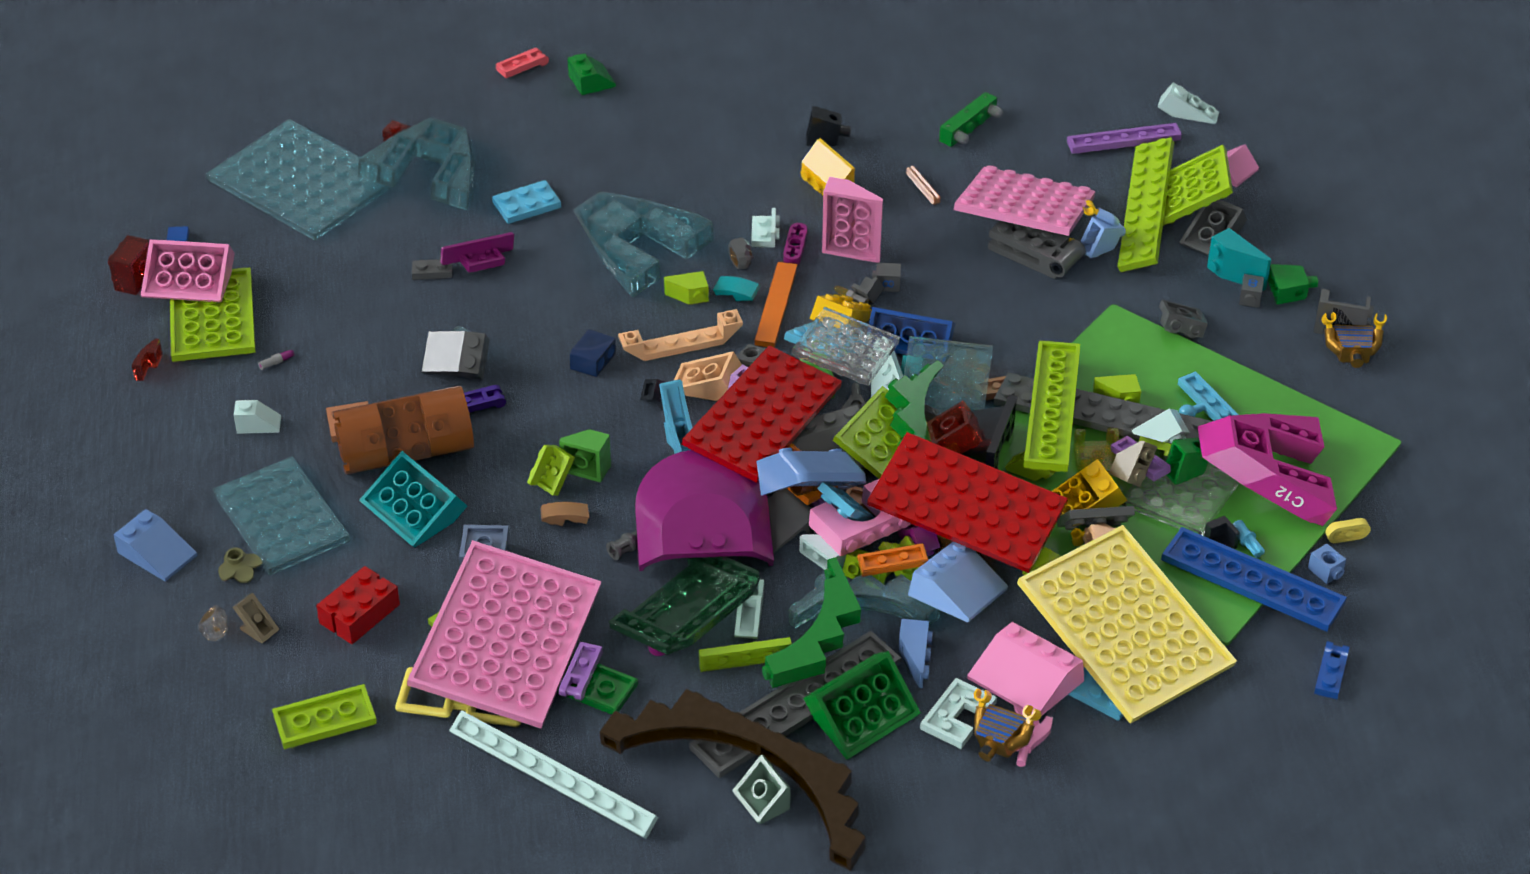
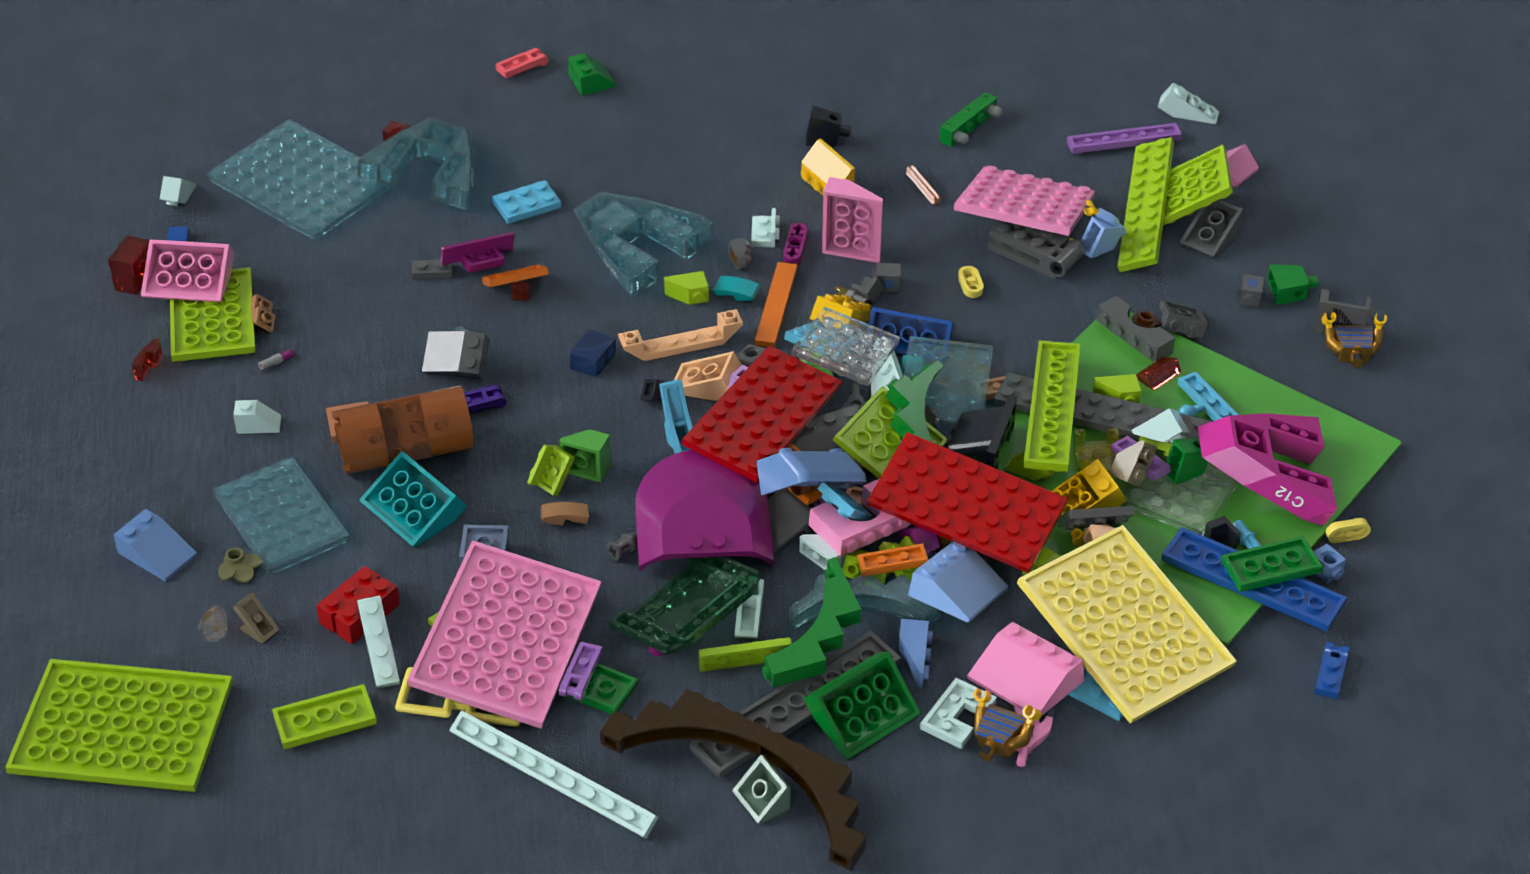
clear red brick [927,400,983,454] -> none
teal slope [1207,228,1271,291] -> none
none -> lime plate [5,659,233,792]
none -> light aqua slope [160,176,196,206]
none -> medium nougat slope [251,294,275,332]
none -> light aqua plate [357,596,400,689]
none -> orange tile [482,264,549,287]
none -> clear red plate [511,281,530,302]
none -> light yellow plate [958,266,984,298]
none -> dark grey arch [1097,296,1175,363]
none -> reddish brown animal [1132,311,1162,328]
none -> clear red slope [1136,357,1181,390]
none -> green tile [1221,536,1323,592]

